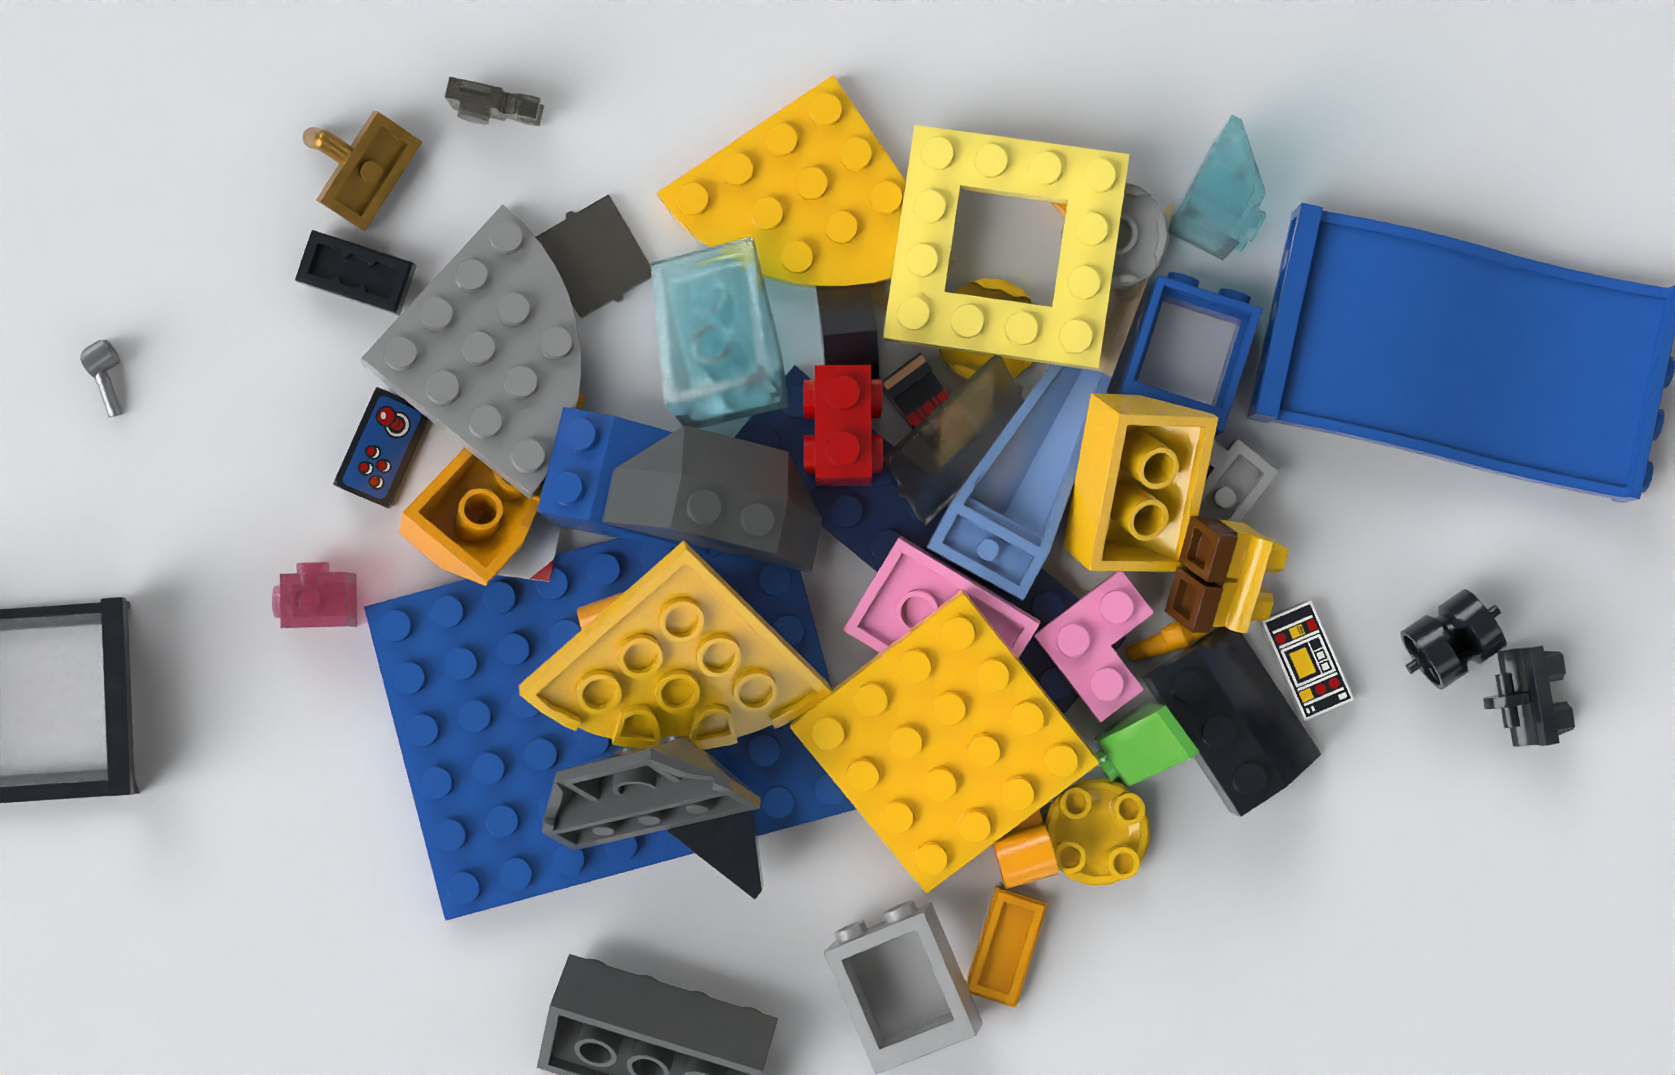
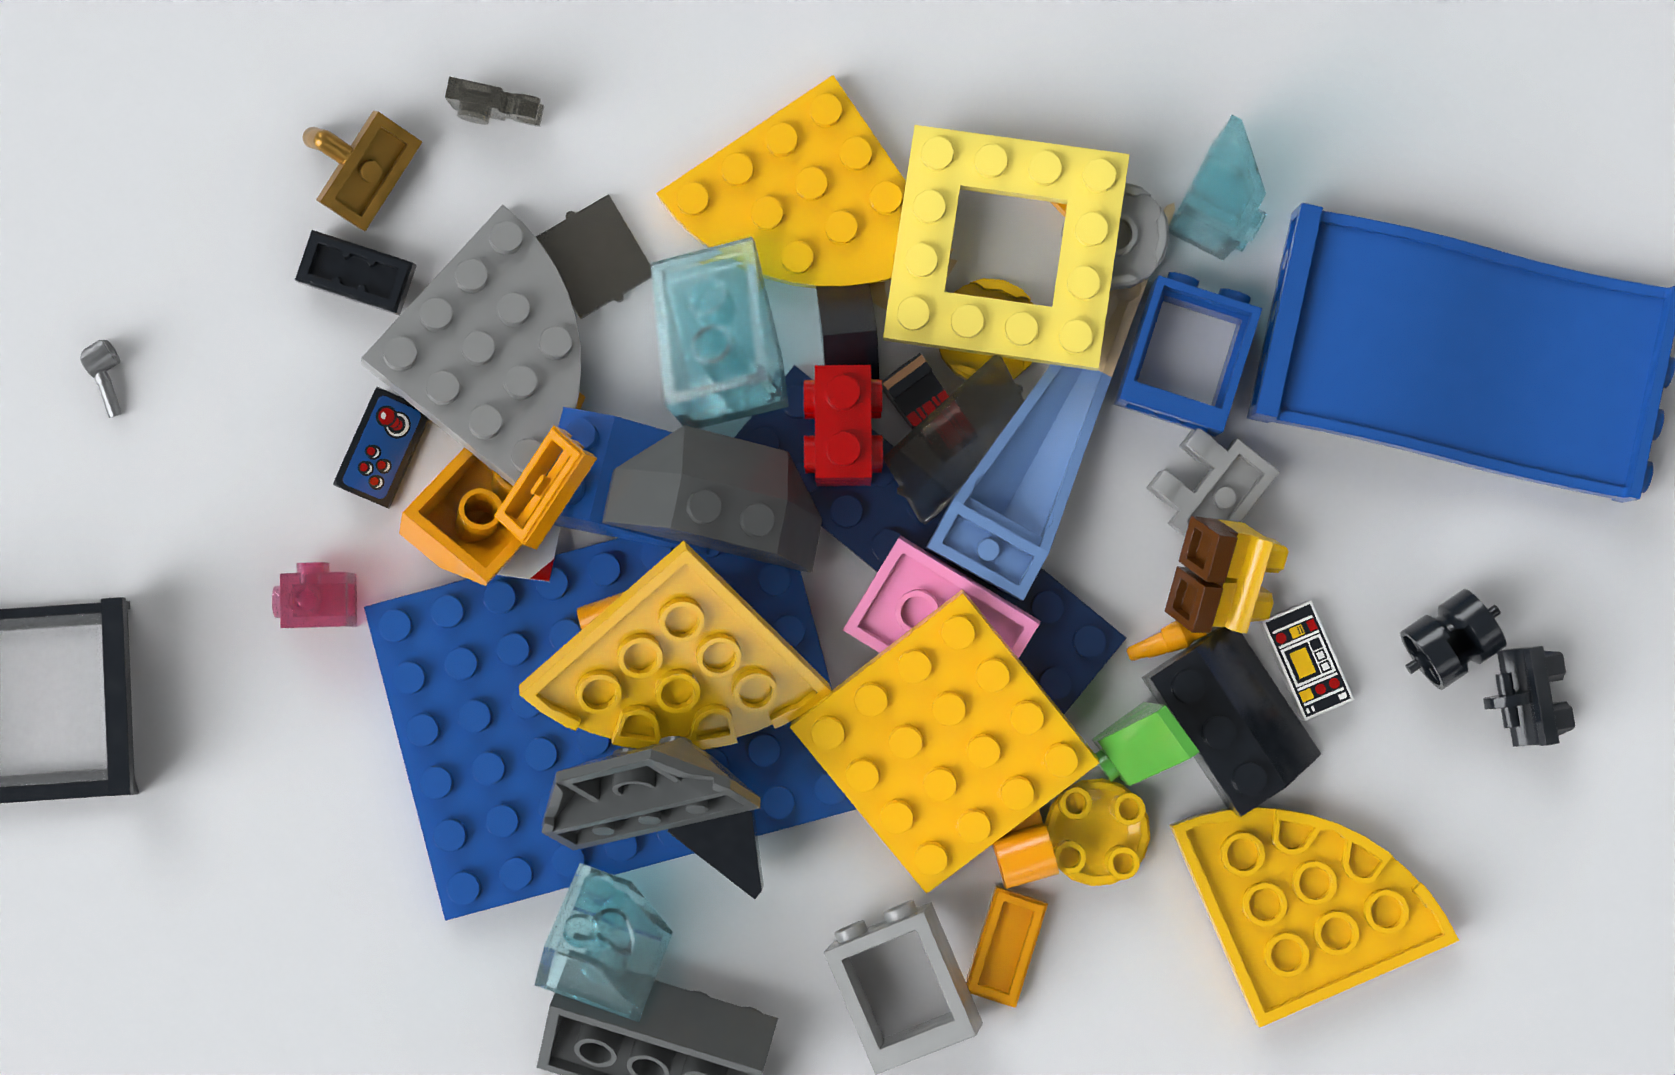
bright pink plate [1033,571,1154,723] -> none
yellow slope [1063,393,1218,572] -> none
none -> light orange tile [494,425,597,550]
none -> clear light blue slope [534,863,673,1022]
none -> yellow plate [1169,807,1459,1028]

